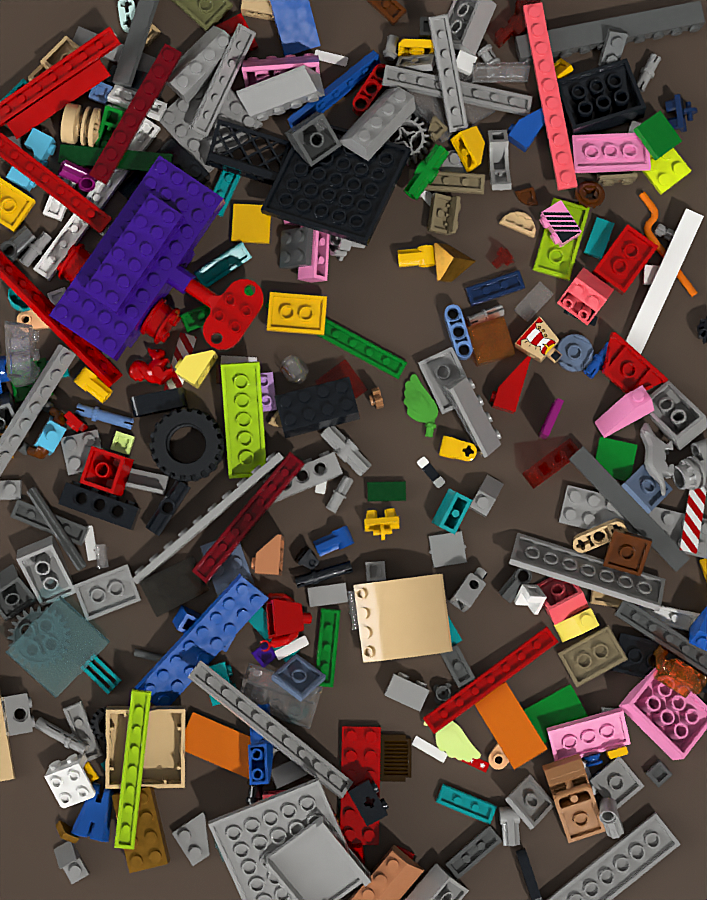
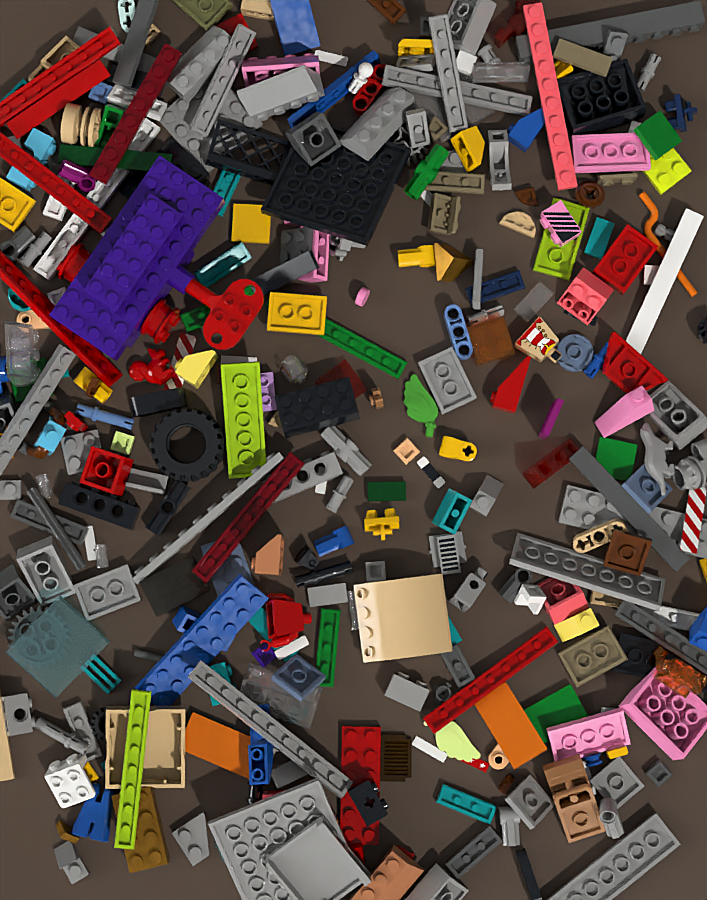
light grey pin [383,35,399,61] -> none
light grey slope [443,375,501,458] -> none
clear red brick [492,247,515,269] -> none
none -> clear pin [36,474,53,499]
none -> reddish brown tile [86,377,102,398]
none -> black tile [251,250,320,295]
none -> white axle [348,62,373,94]
none -> bright pink tile [355,287,370,307]
none -> light nougat tile [393,438,420,465]
none -> light grey slope [405,108,430,148]
none -> tile [436,534,461,575]
none -> light grey tile [472,249,484,309]
none -> reddish brown tile [498,773,515,795]
none -> dark tan tile [553,38,613,77]

